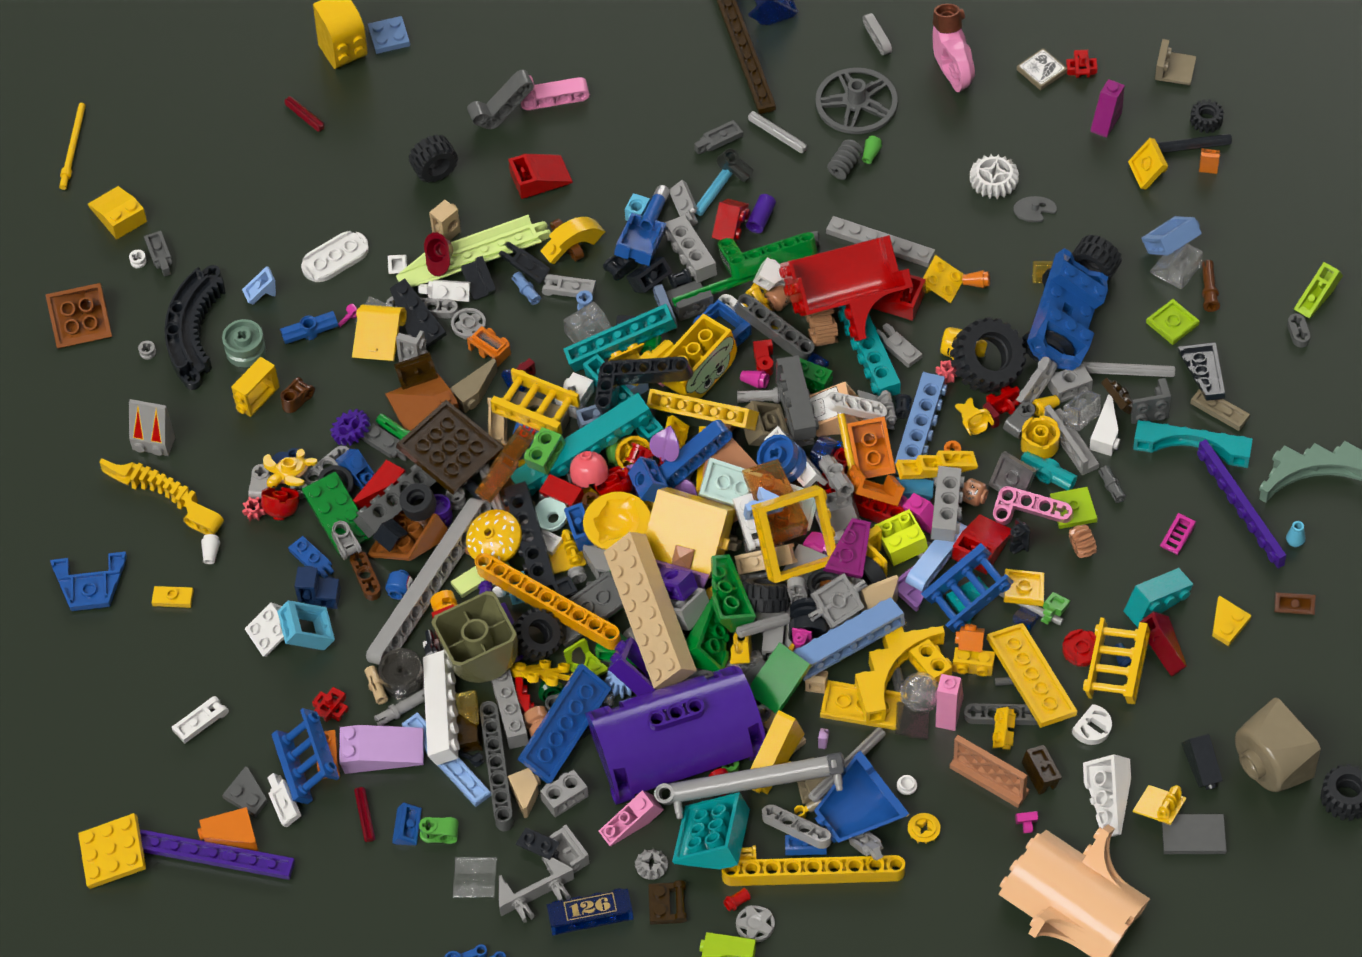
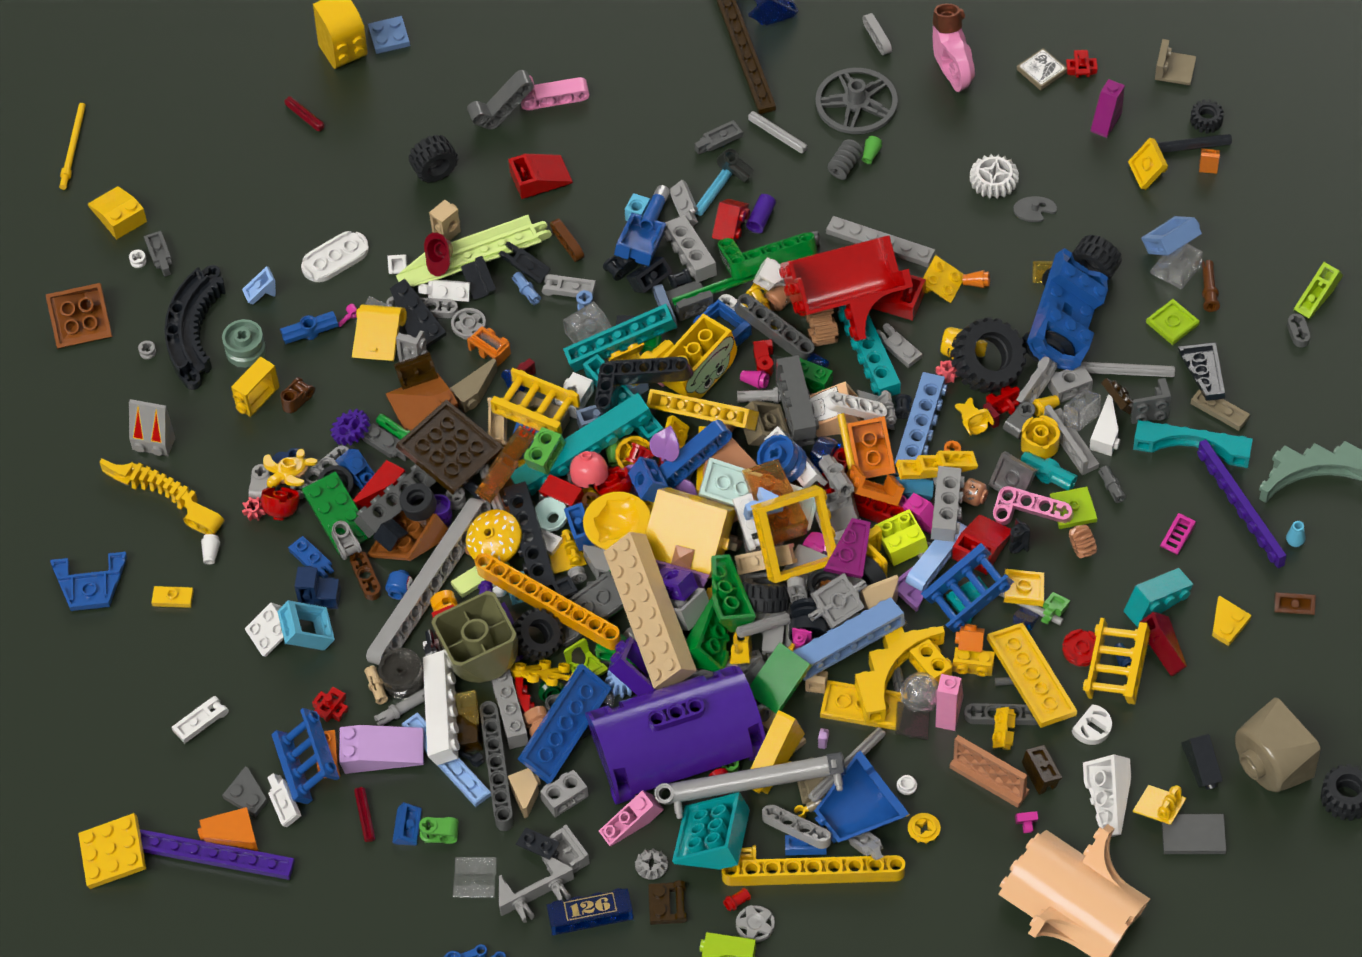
yellow arch [541,217,605,264] -> none

